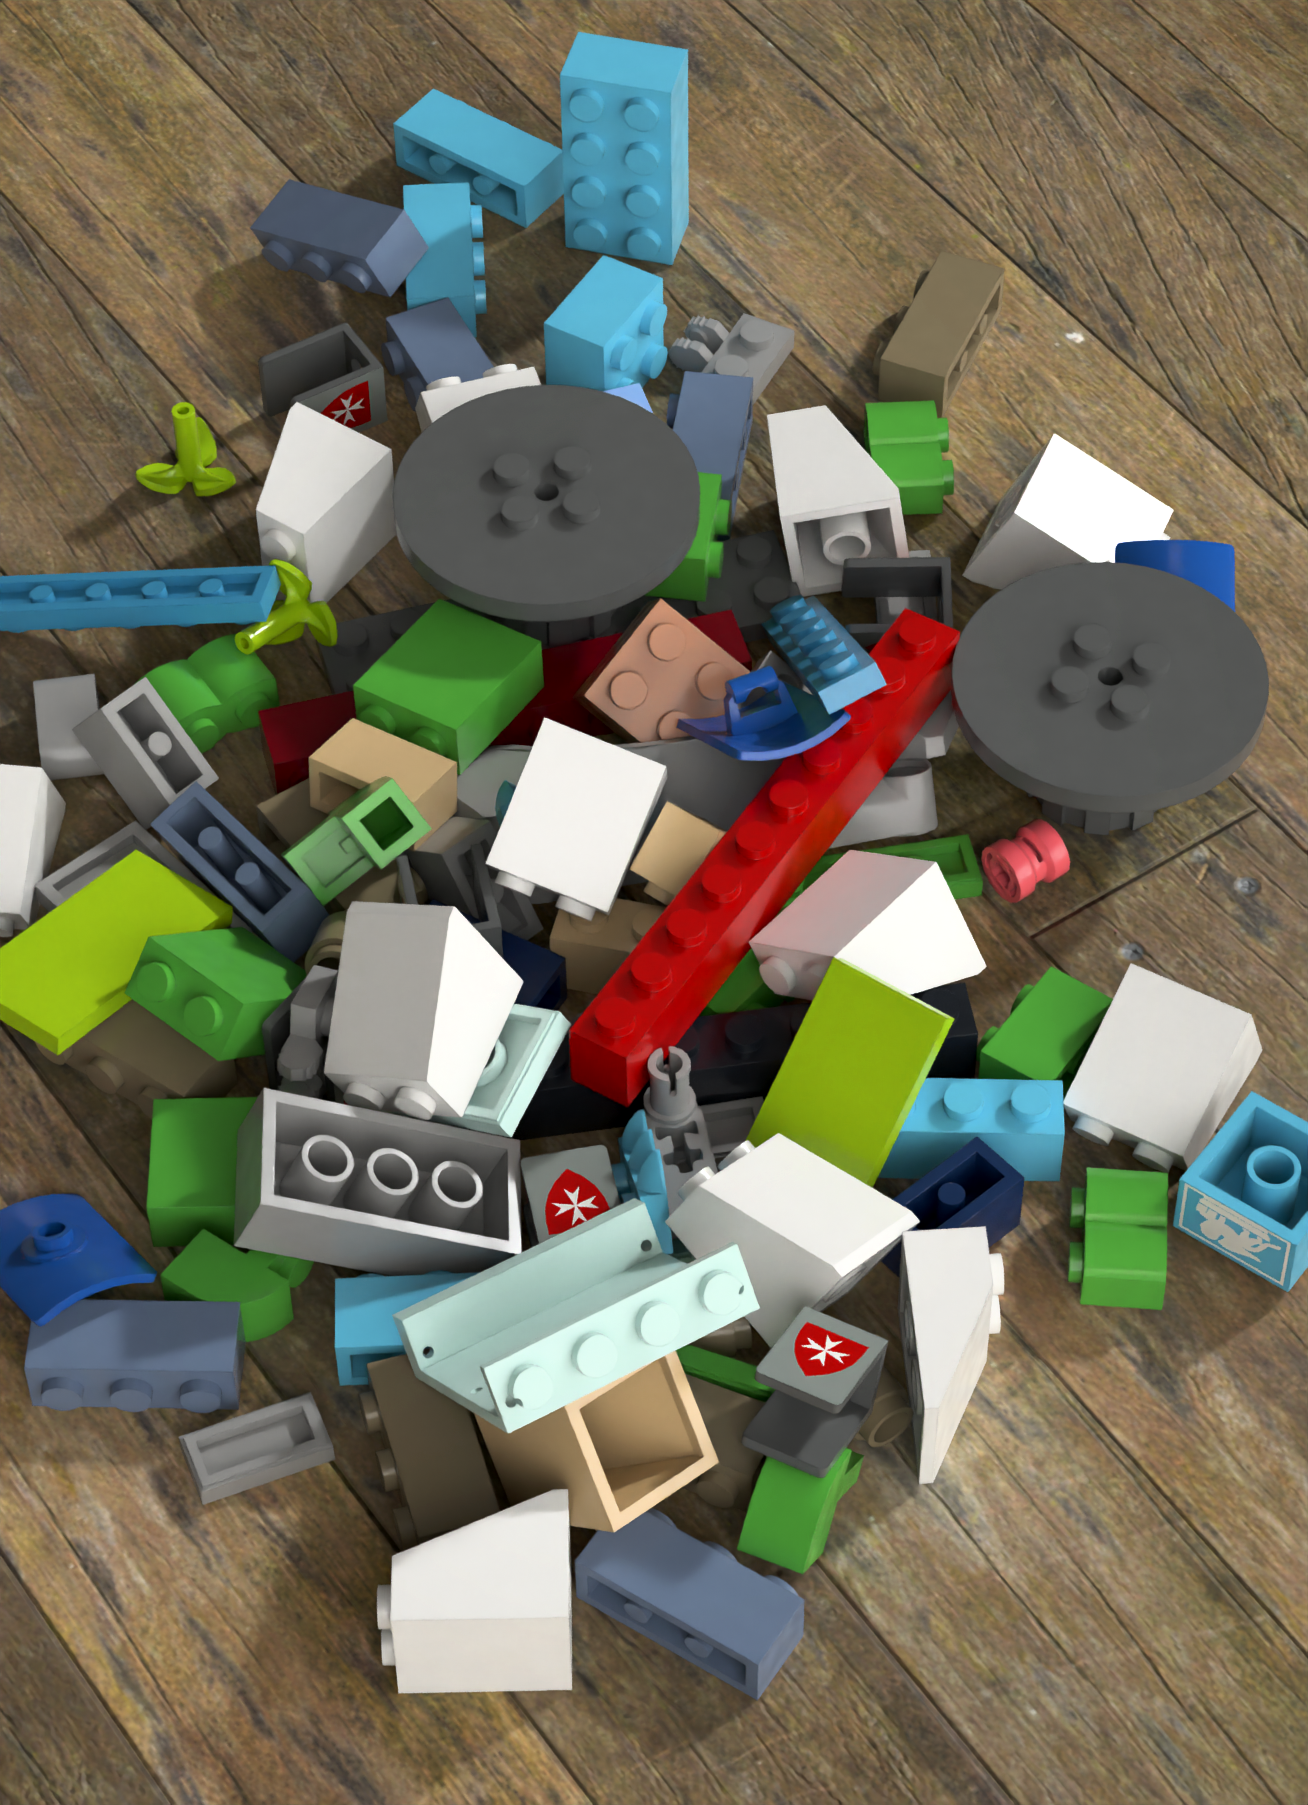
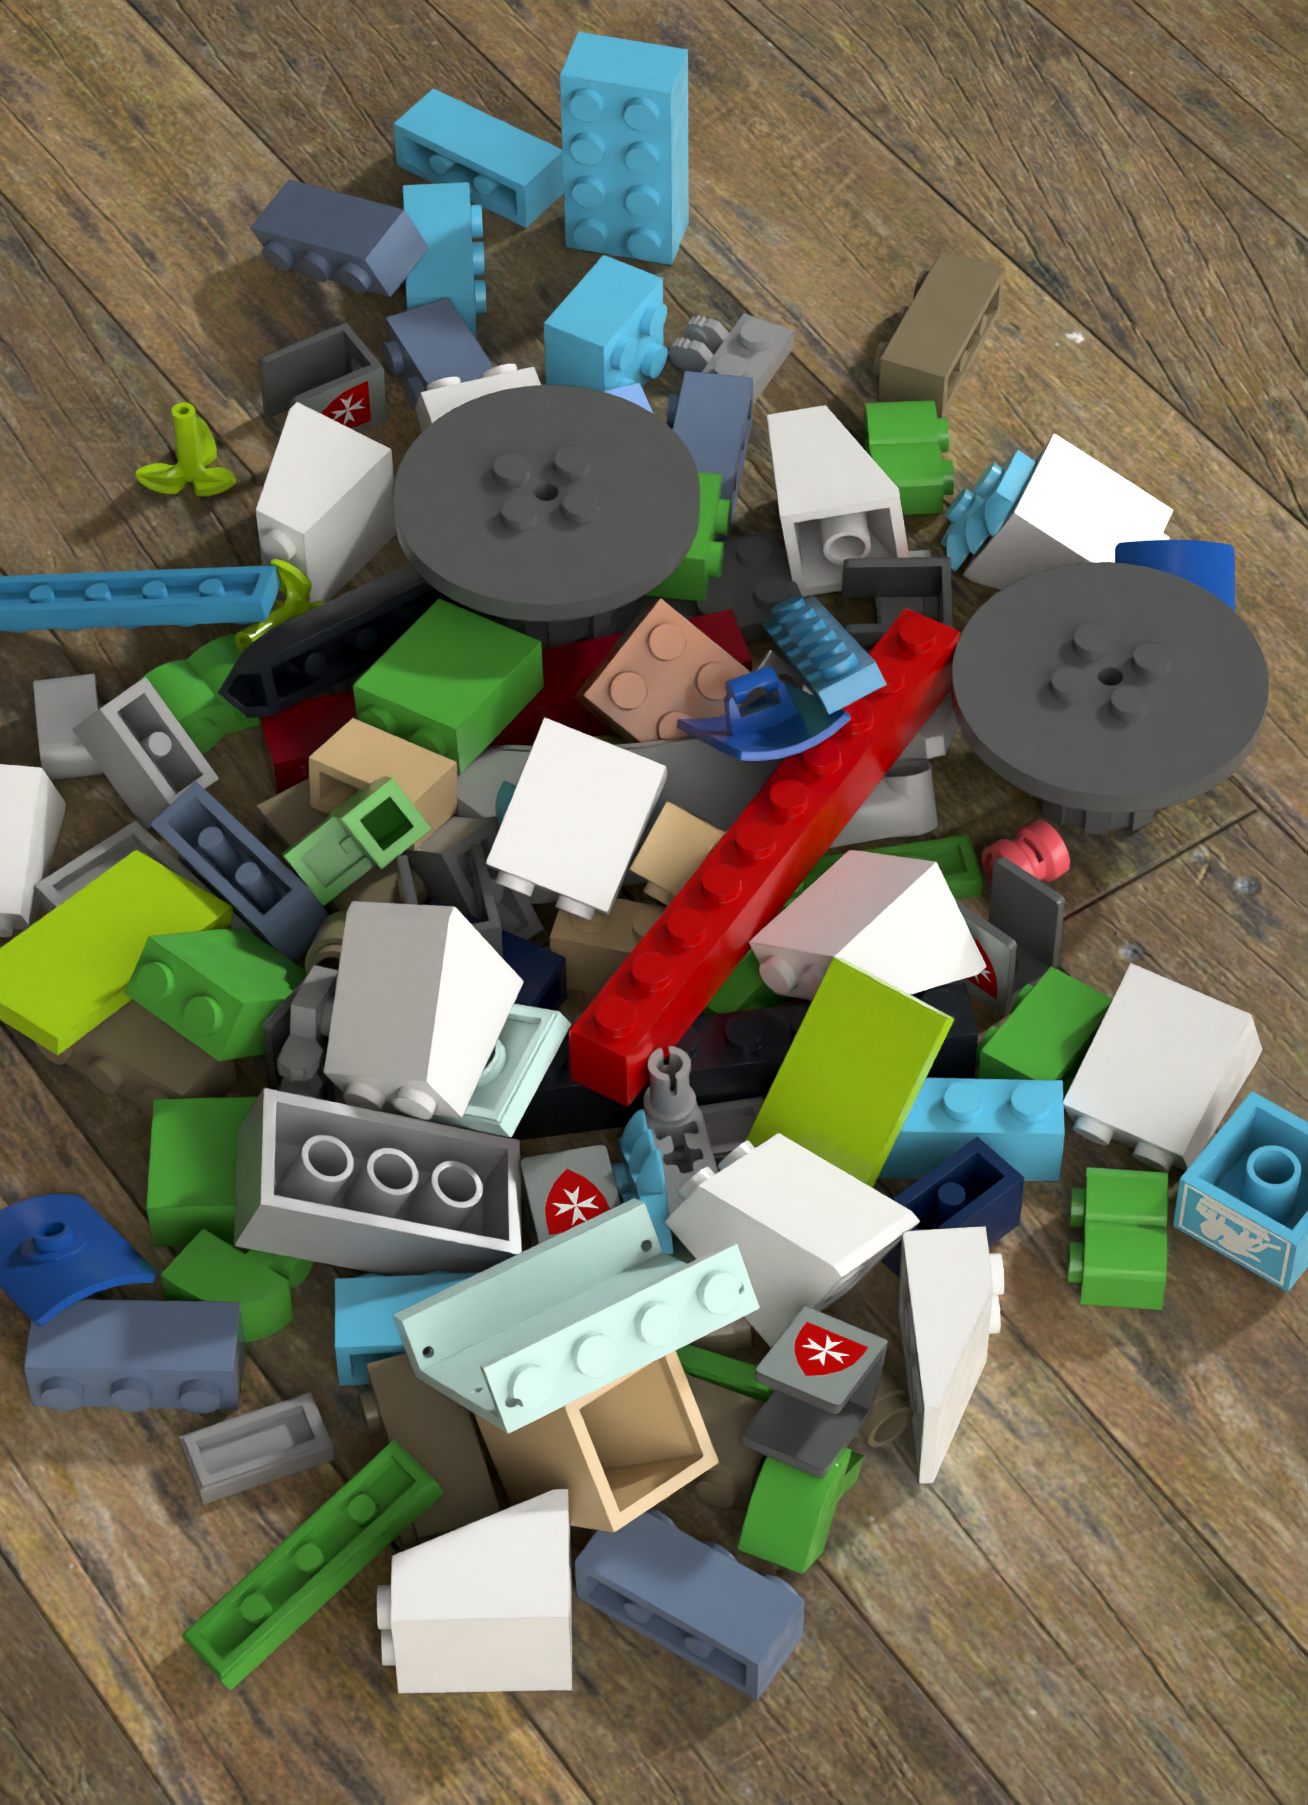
none -> bright green tile [181,1439,445,1691]
none -> black brick [218,565,475,718]
none -> medium azure plate [941,450,1037,572]
none -> dark grey piece [953,856,1065,1018]

